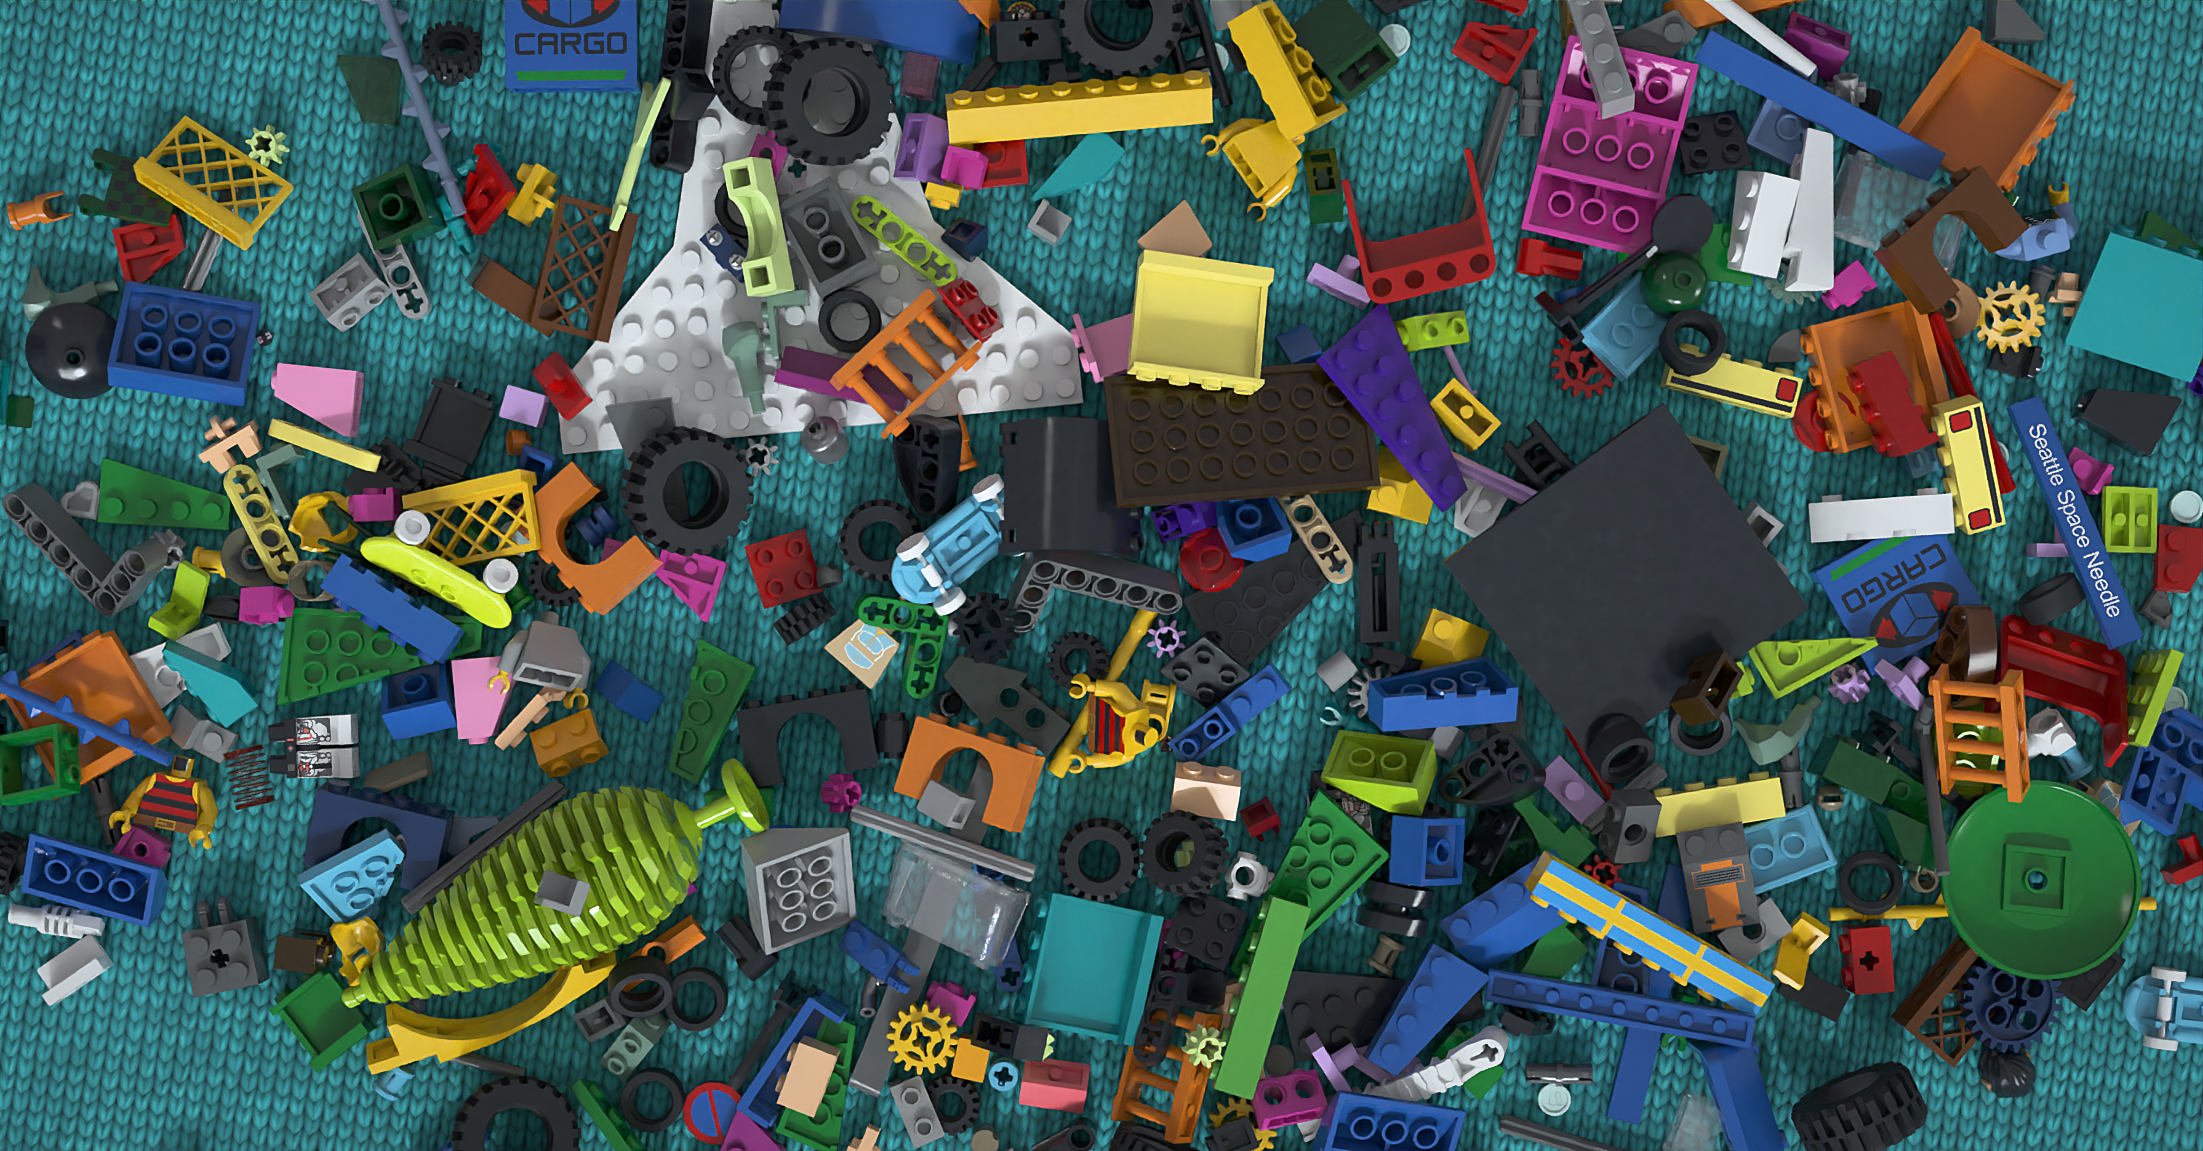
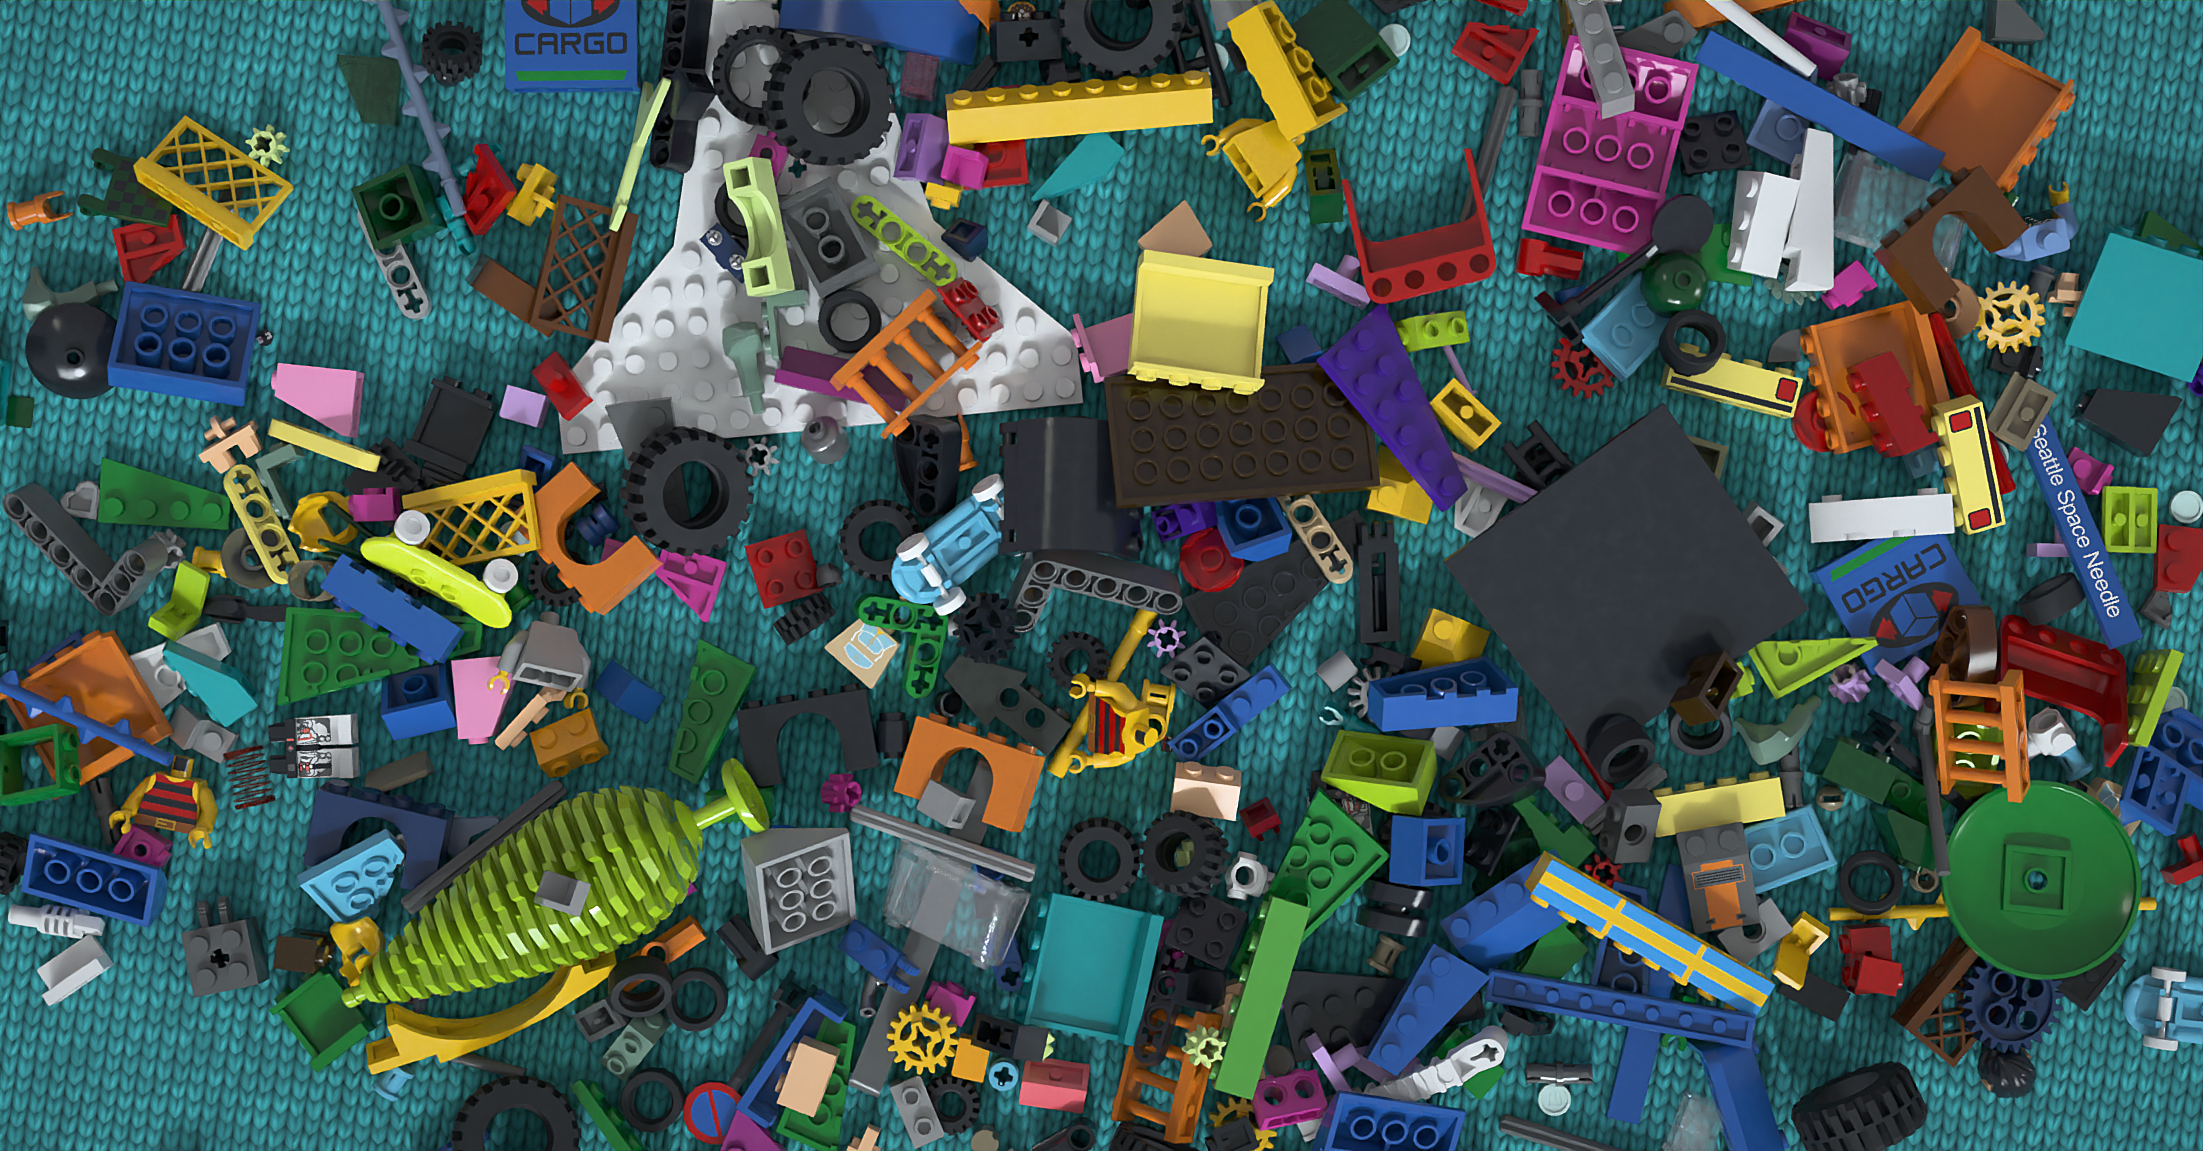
dark pink brick [239,586,295,625] -> none
light grey bracket [309,253,392,332] -> none
orange hinge [506,429,532,455] -> none
none -> red brick [1848,952,1904,997]
none -> dark tan plate [1986,371,2057,452]

